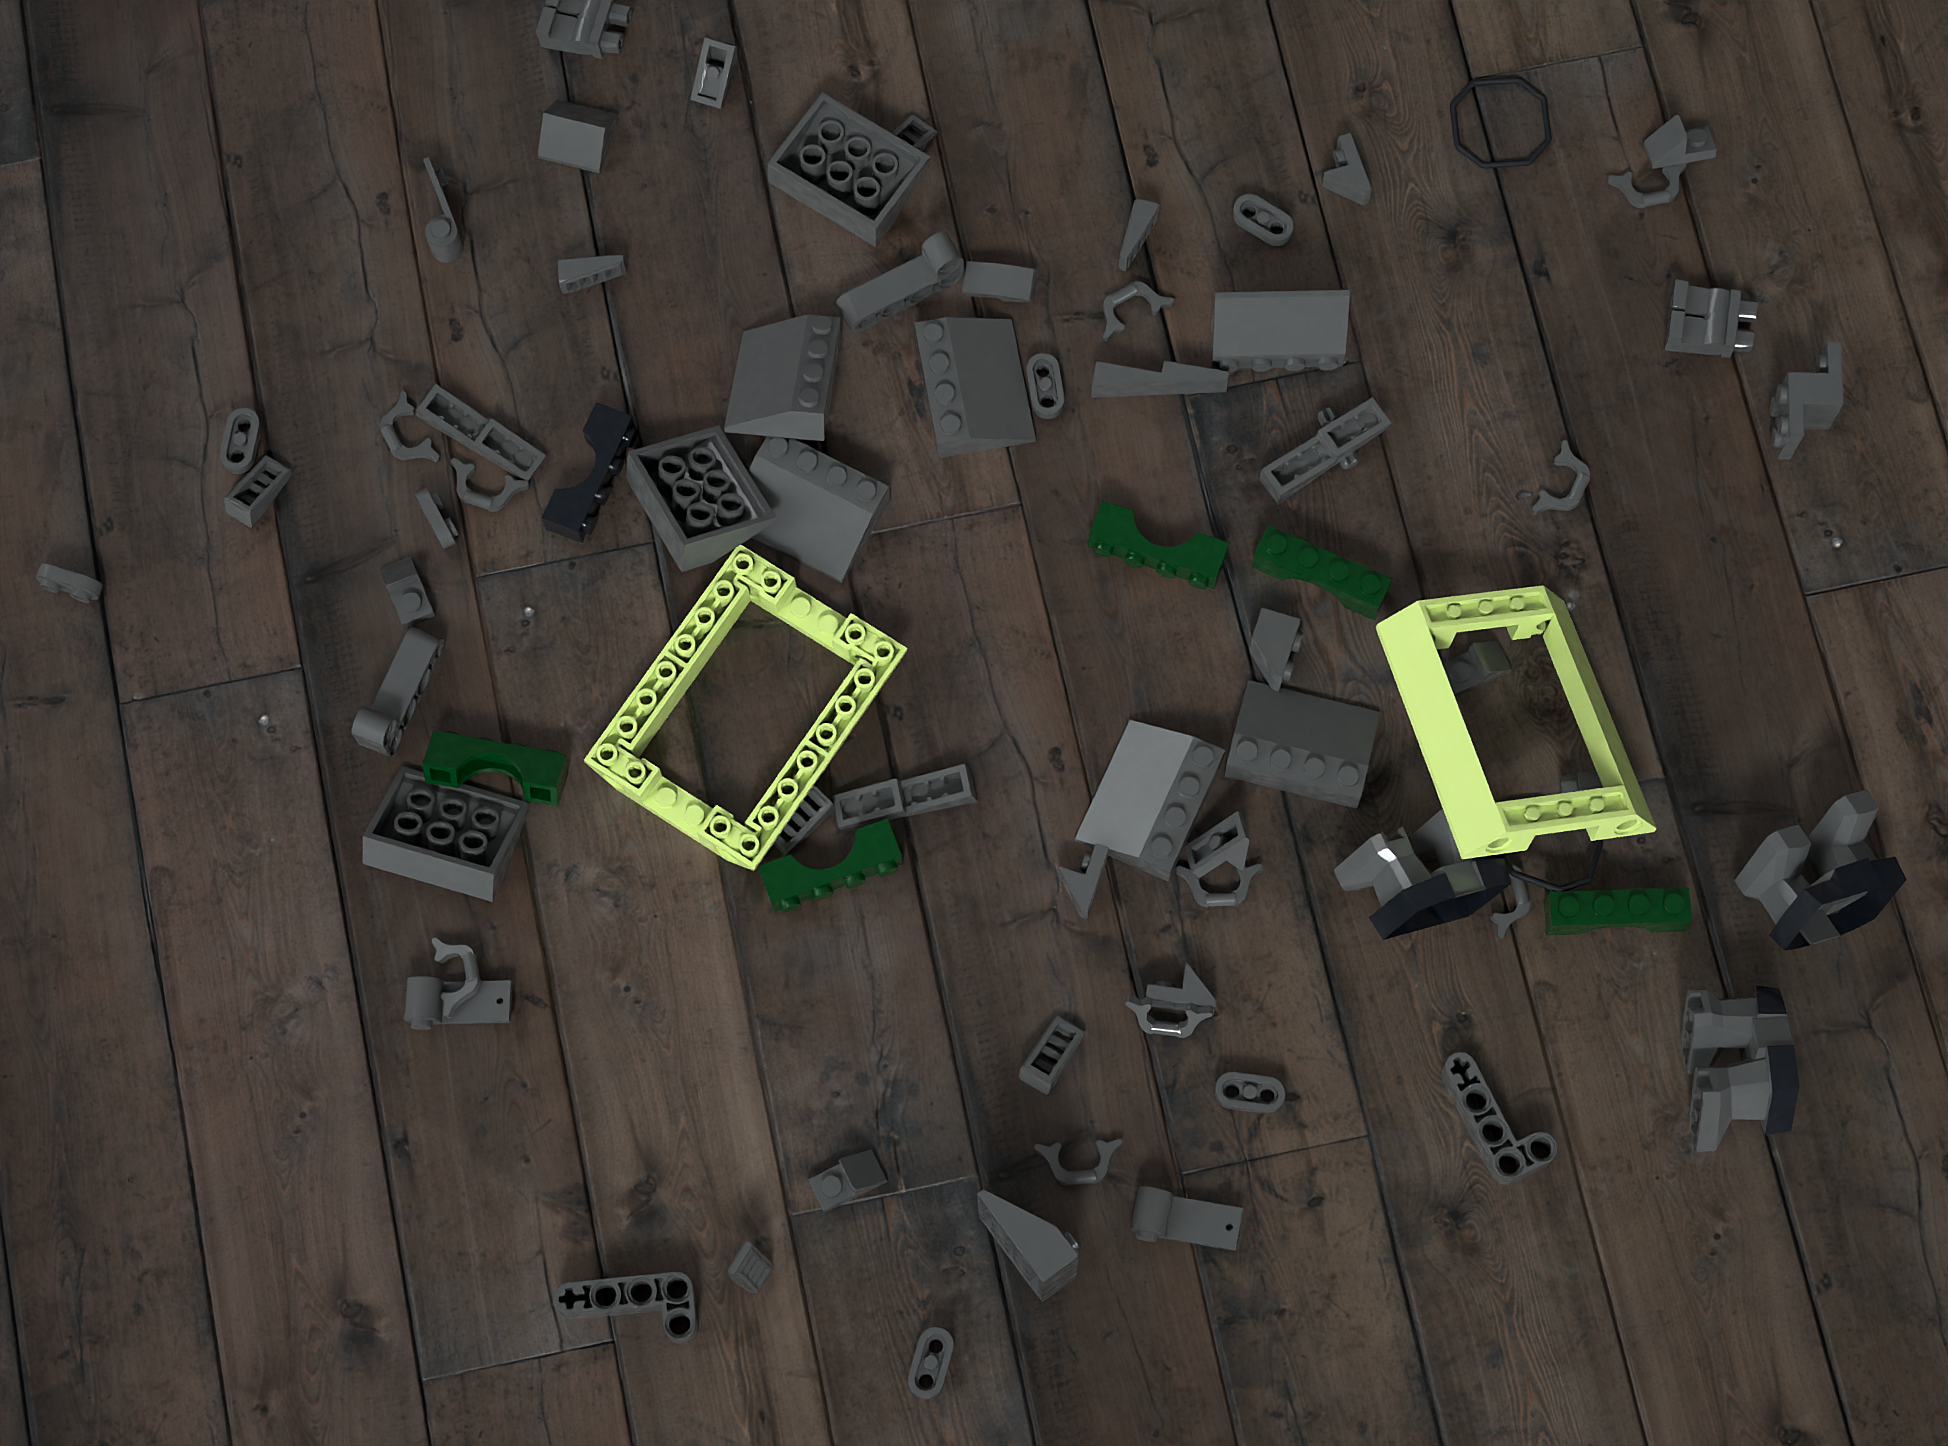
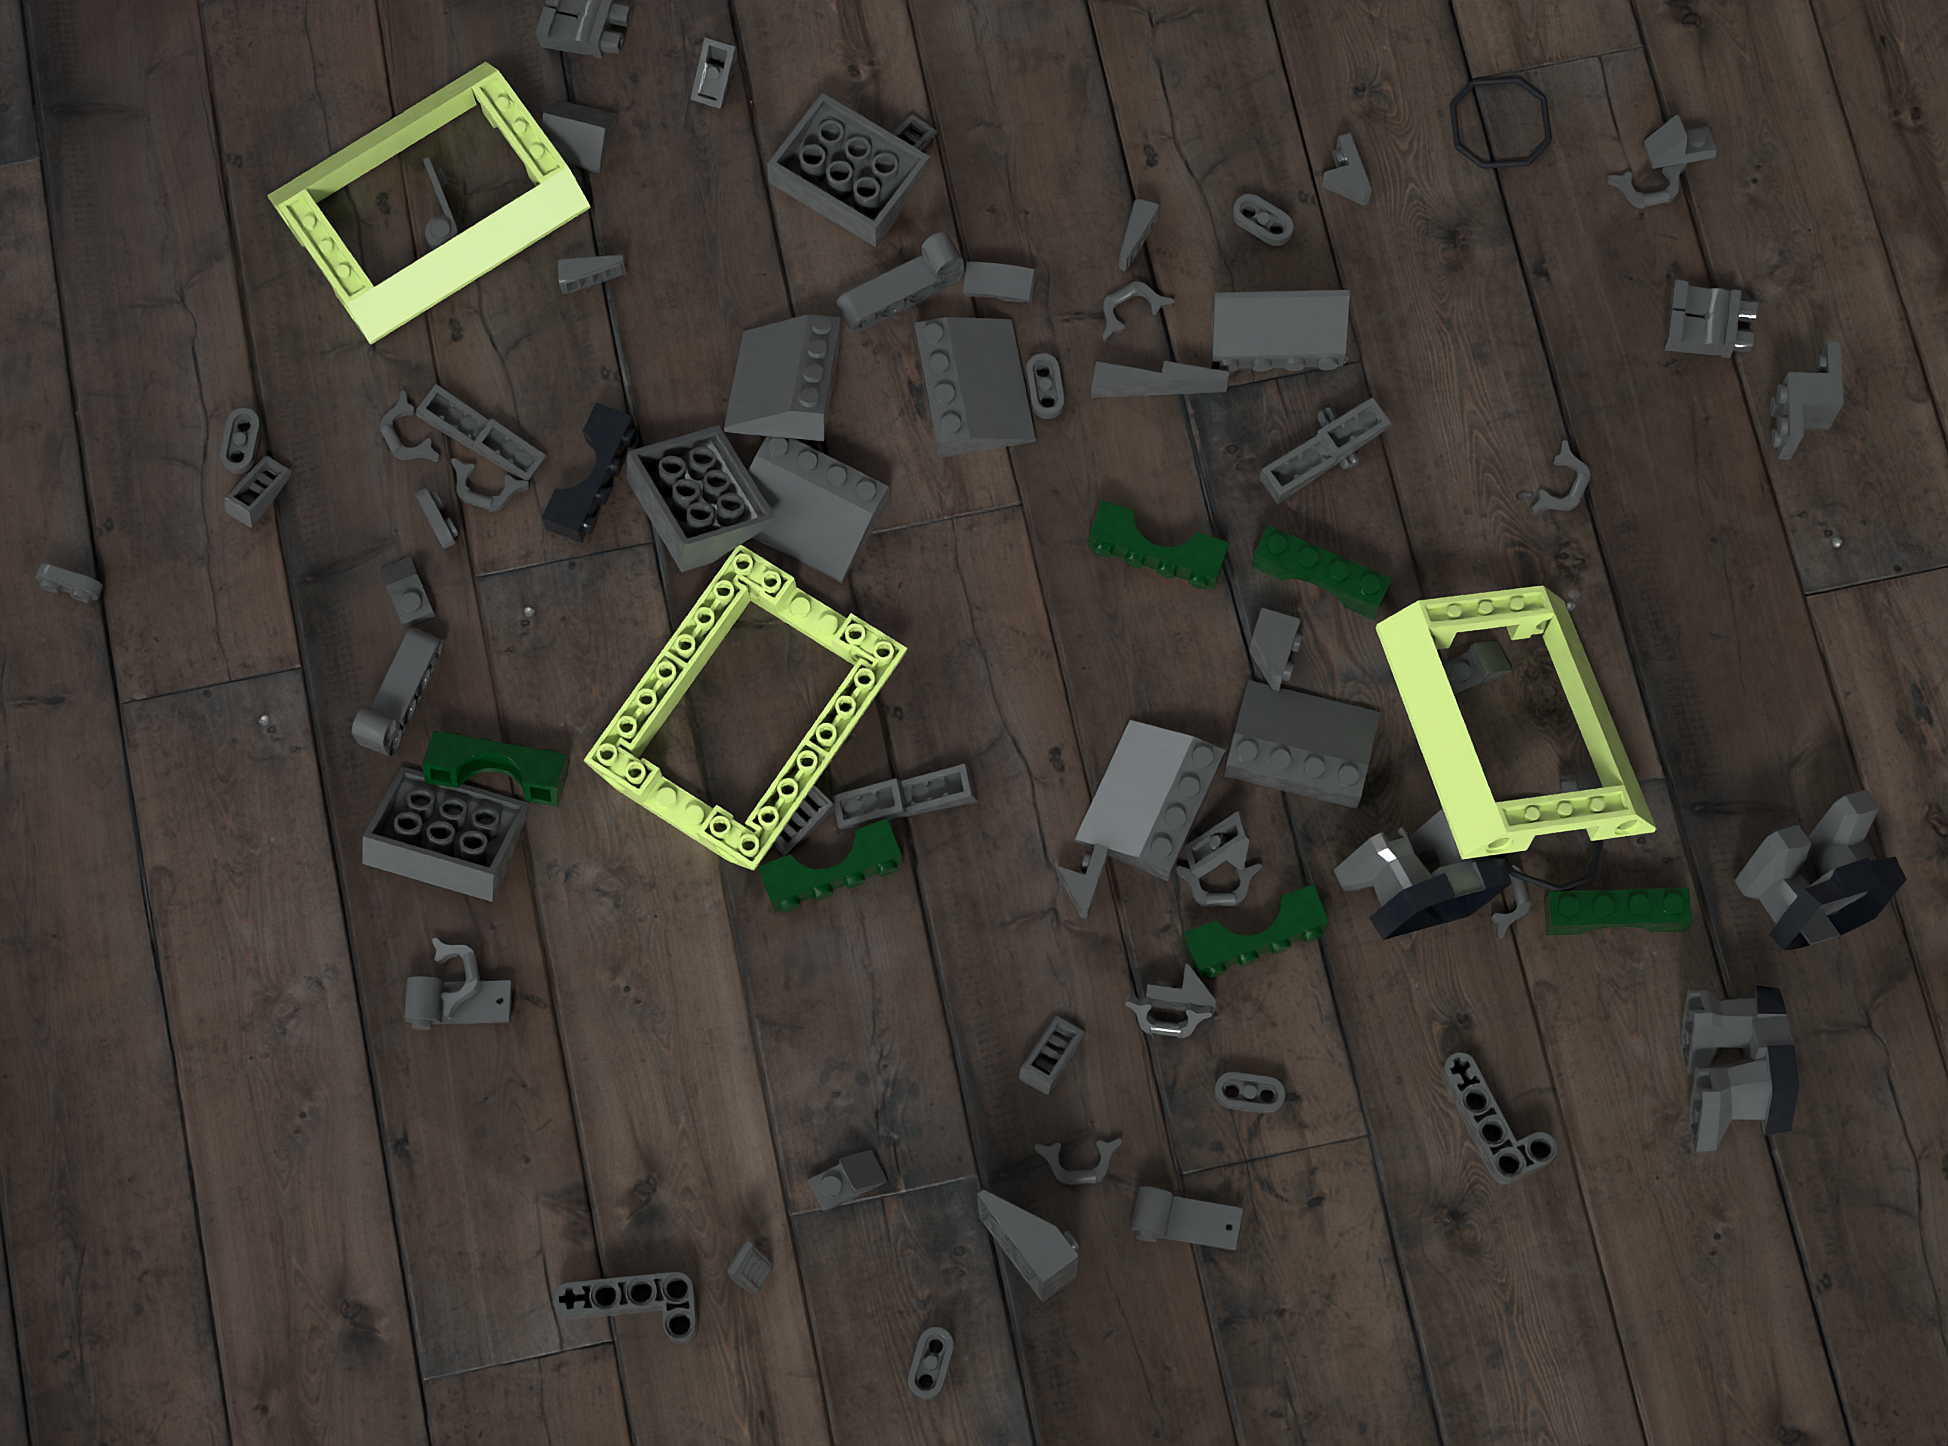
none -> yellowish green slope [267,62,590,345]
none -> dark green arch [1183,884,1329,979]

